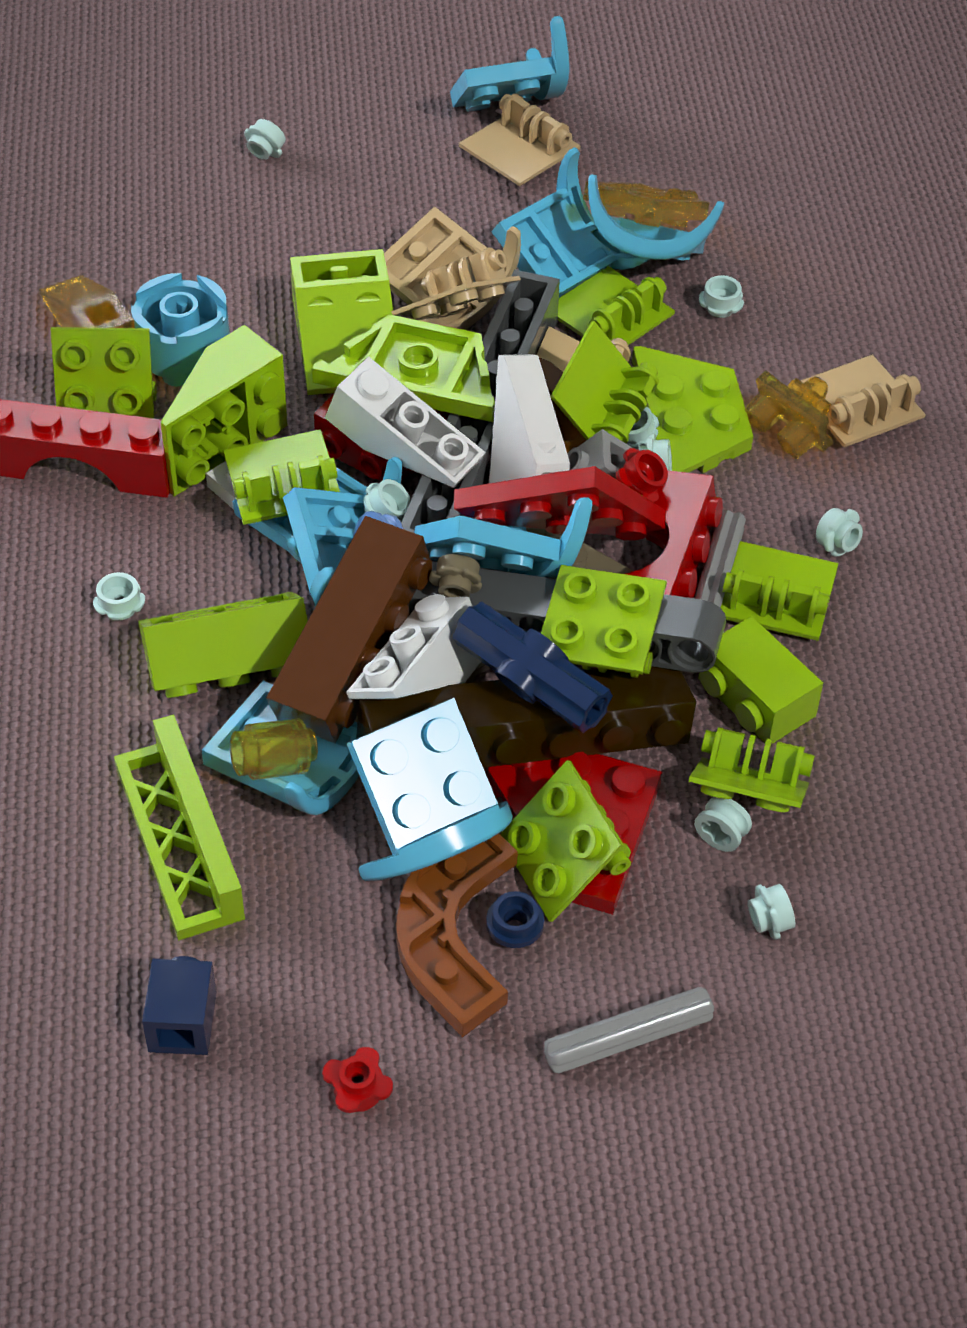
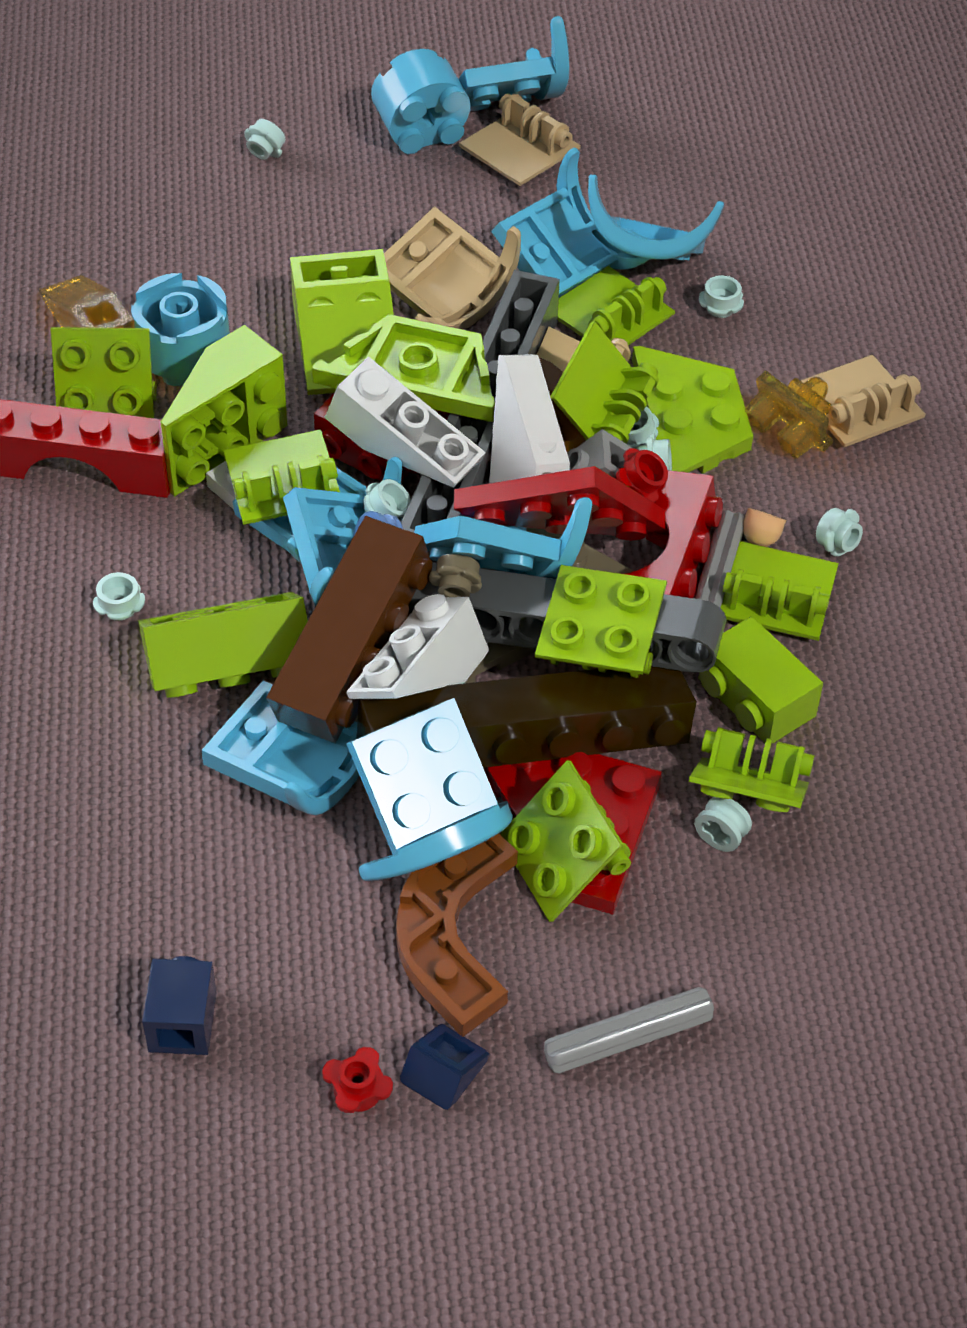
lime fence [114,714,245,941] -> none
clear yellow brick [230,718,318,780] -> none
tan hinge [391,248,521,320] -> none
dark blue piece [452,601,613,733] -> none
dark blue plate [486,891,544,948] -> none
clear yellow plate [583,181,710,227] -> none
light aqua plate [748,884,795,940] -> none
none -> medium azure brick [371,49,470,154]
none -> dark blue slope [400,1024,490,1110]
none -> light nougat hinge [743,508,786,547]

